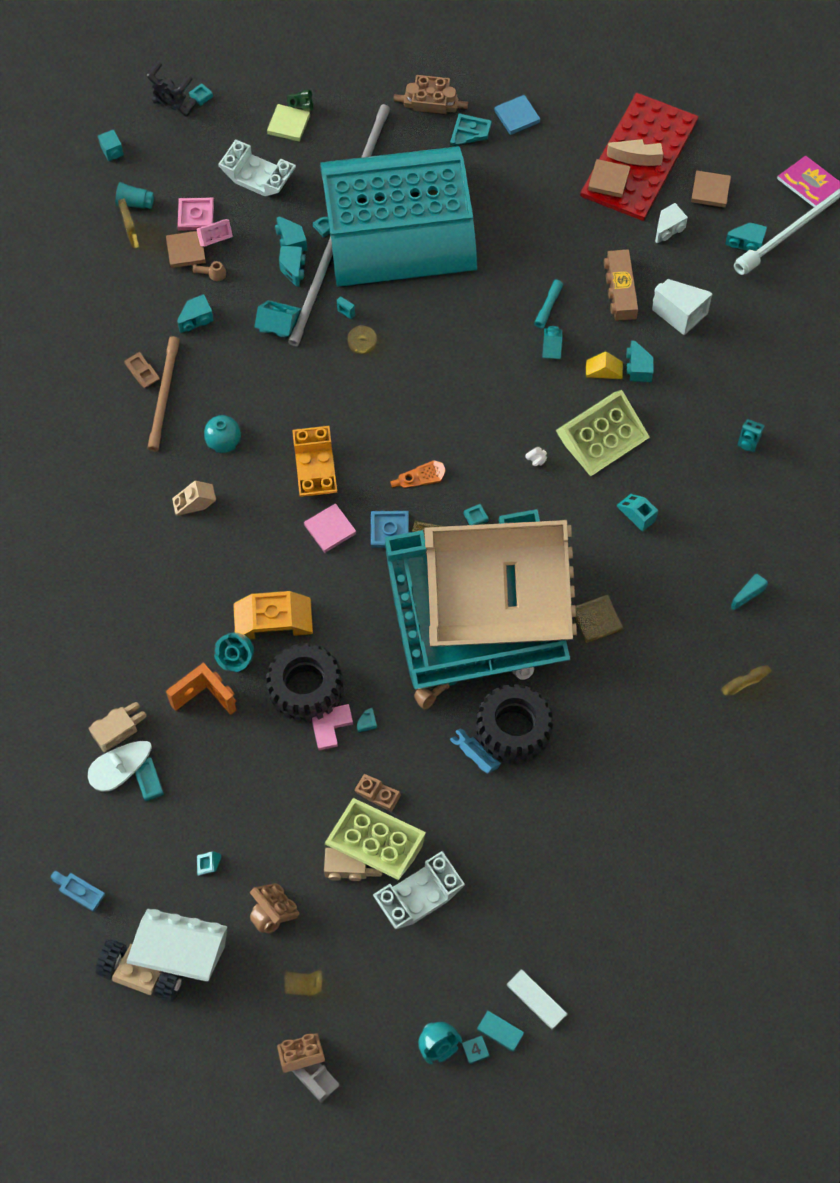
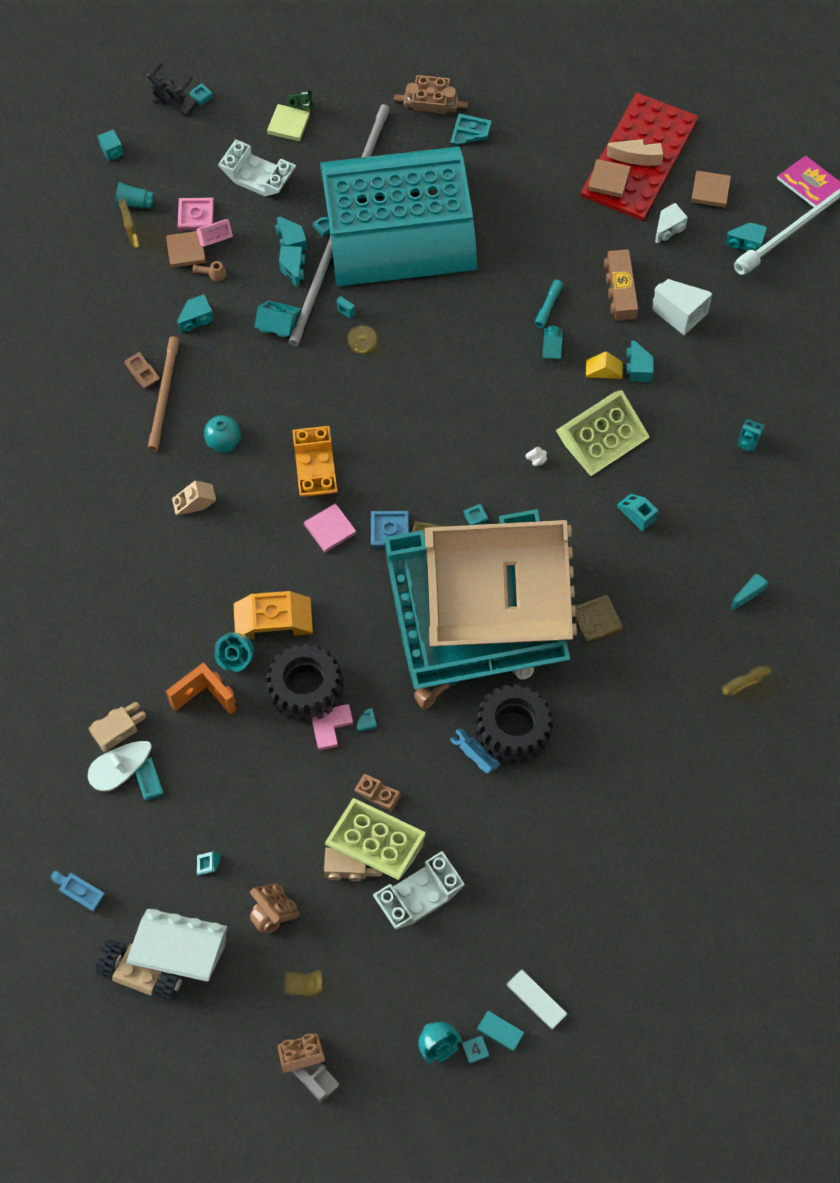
orange piece [390,460,446,488] -> none
dark azure tile [494,95,540,135] -> none

